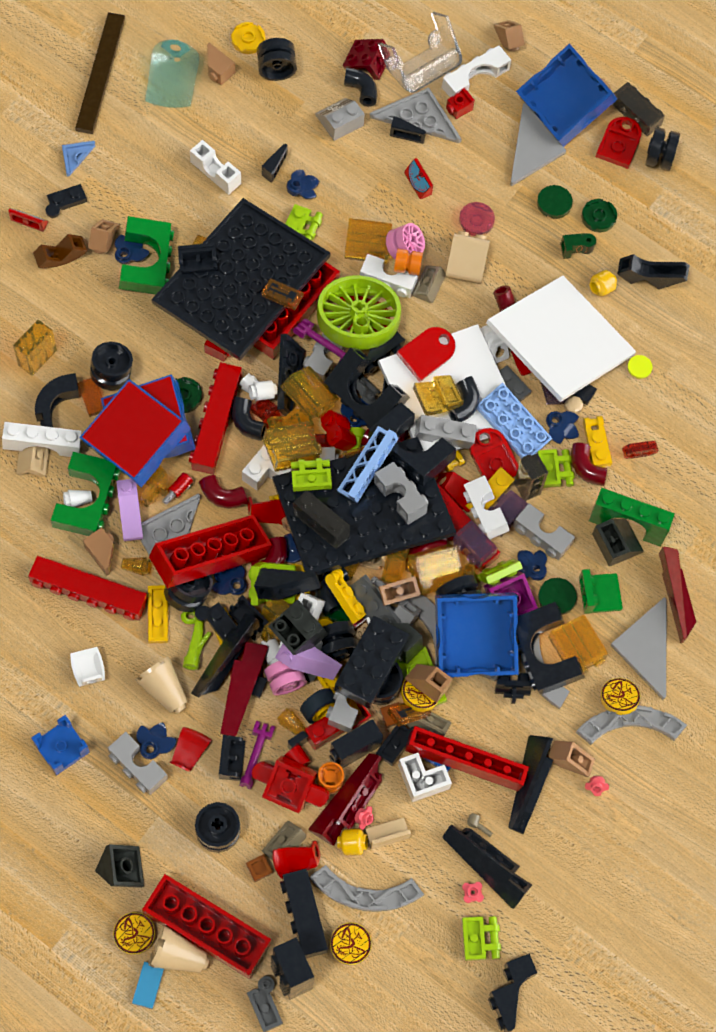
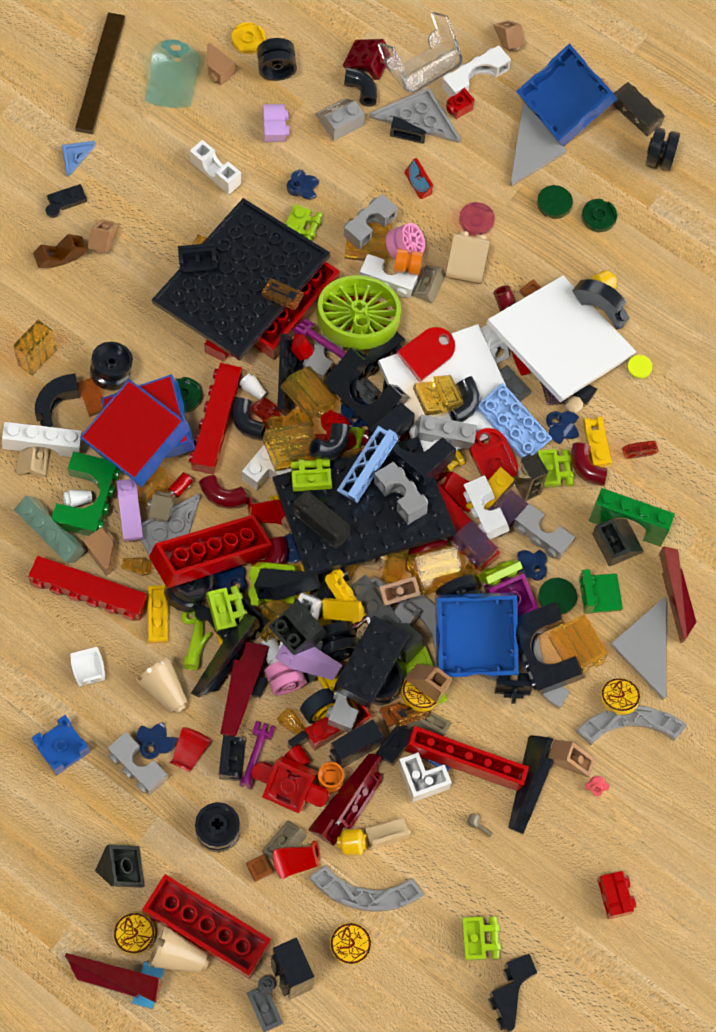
red slope [8,208,48,232] -> none
dark blue plate [115,234,149,264] -> none
green arch [118,216,174,295] -> none
white brick [248,380,277,401] -> none
black slope [261,143,288,183] -> none
black brick [280,868,328,958] -> none
coral plate [355,806,374,830] -> none
black wedge [443,825,532,909] -> none
coral plate [462,882,484,903] -> none
dark green leg [560,233,596,259] -> none
red tile [595,117,642,169] -> none
black arch [617,254,690,289] -> none
none -> sand green arch [14,495,87,563]
none -> dark red wedge [65,953,163,1003]
none -> dark tan brick [147,491,175,522]
none -> lime plate [206,586,247,631]
none -> lavender brick [263,104,289,142]
none -> red brick [291,334,314,361]
none -> black cylinder [309,423,350,459]
none -> yellow tile [322,598,362,622]
none -> light grey arch [344,194,398,250]
none -> dark orange tile [519,279,542,298]
none -> black arch [572,279,630,330]
none -> red brick [597,871,636,919]

